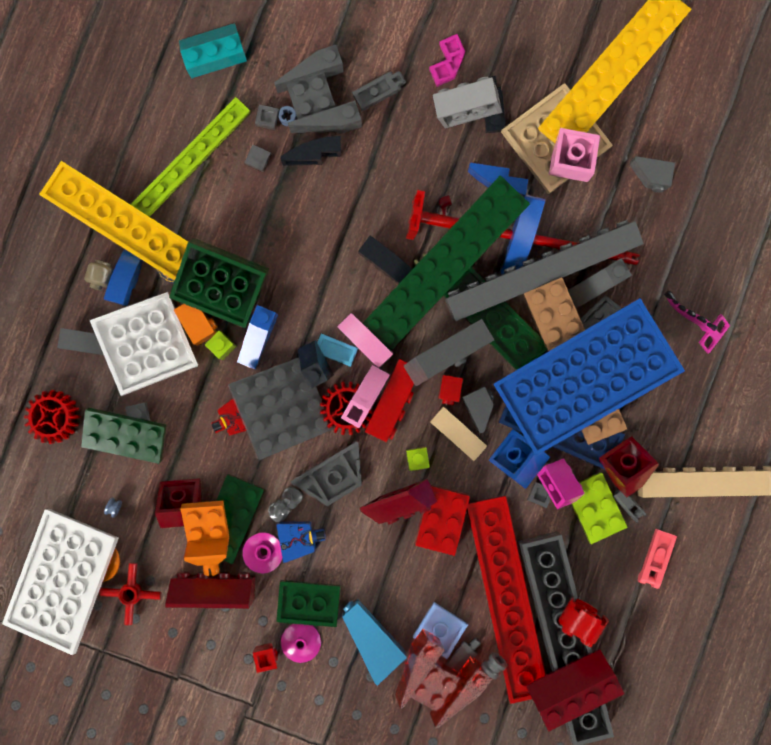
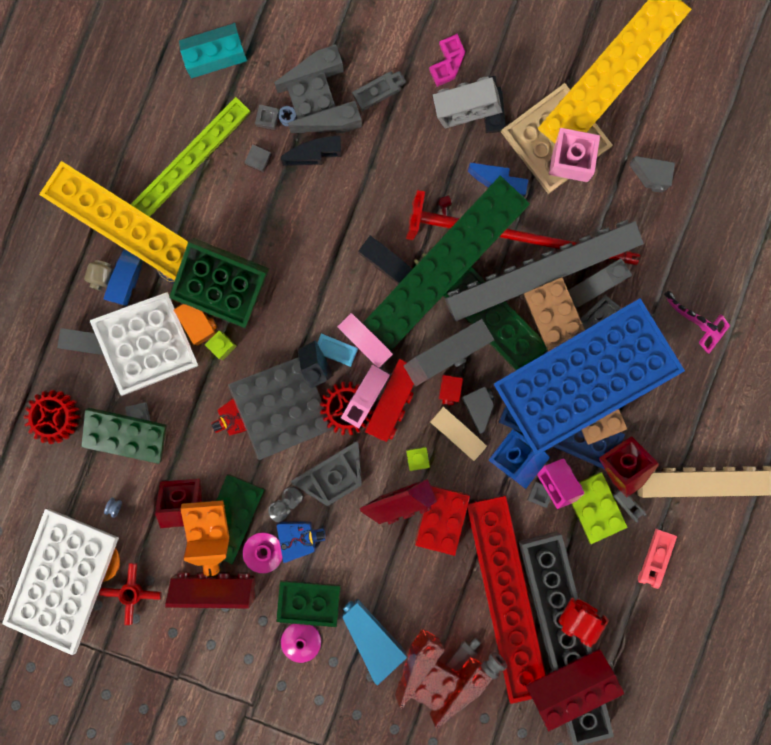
slope [237,305,278,370] -> none
red brick [253,643,278,673] -> none
light blue tile [413,602,468,659] -> none
blue slope [501,194,545,274] -> none

